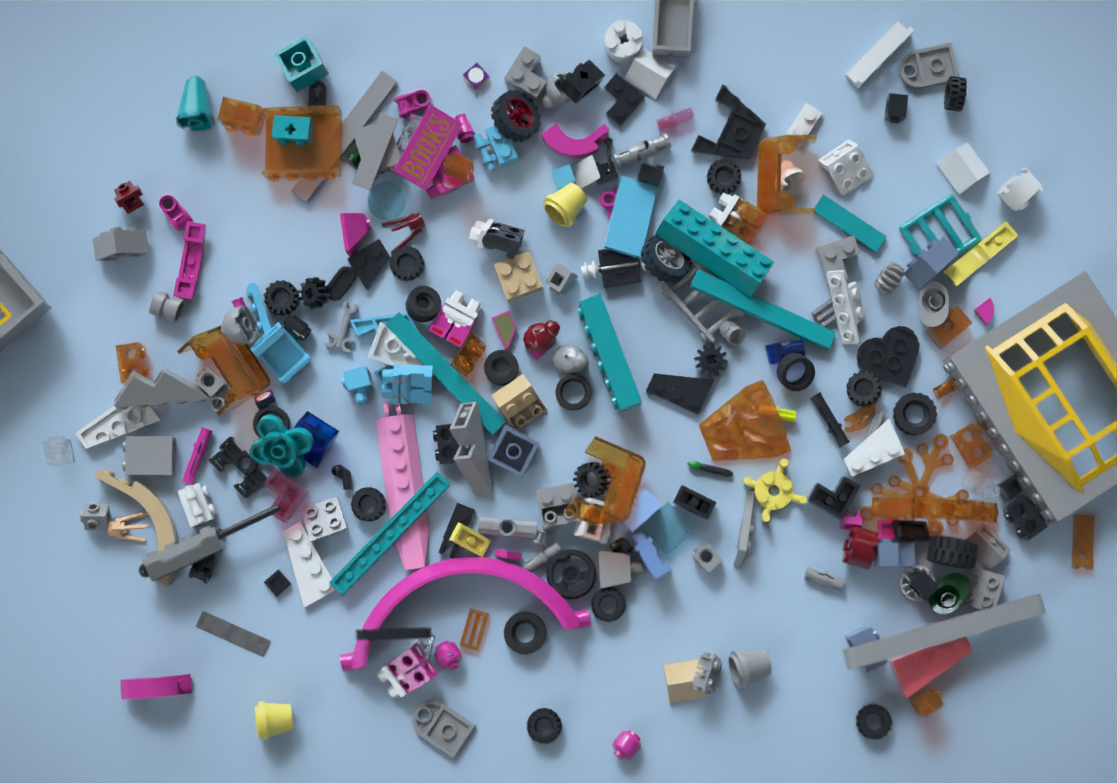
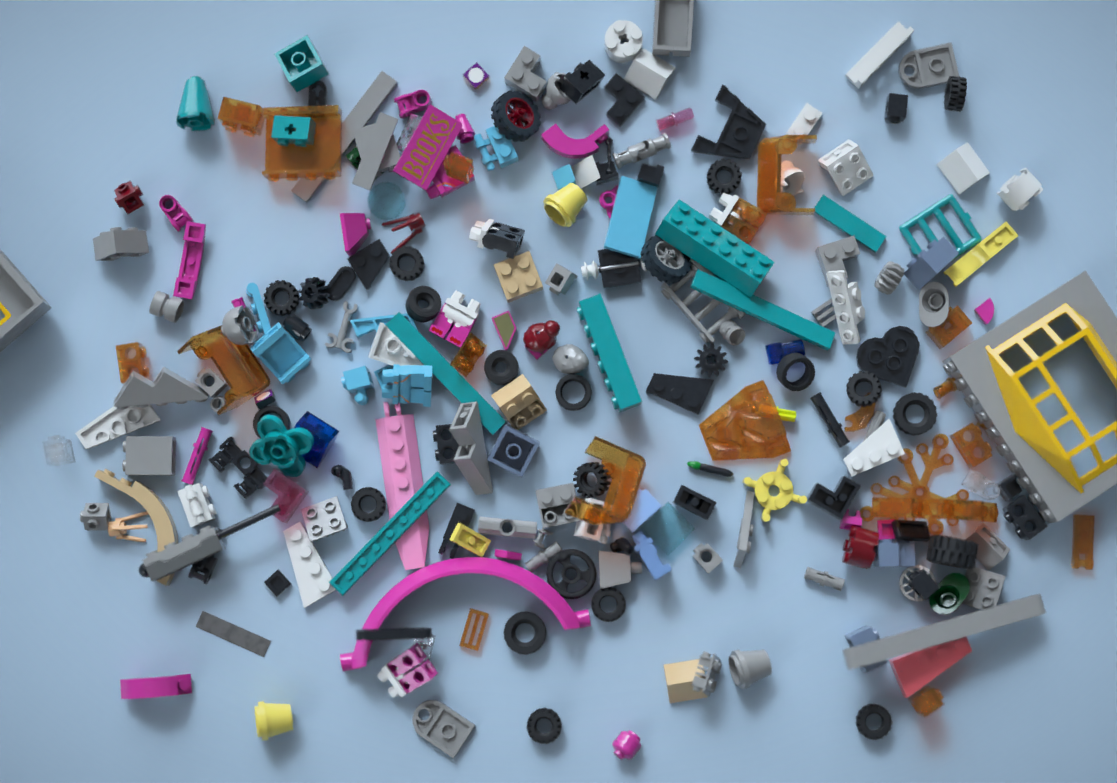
dark pink head [434,640,463,671] -> none

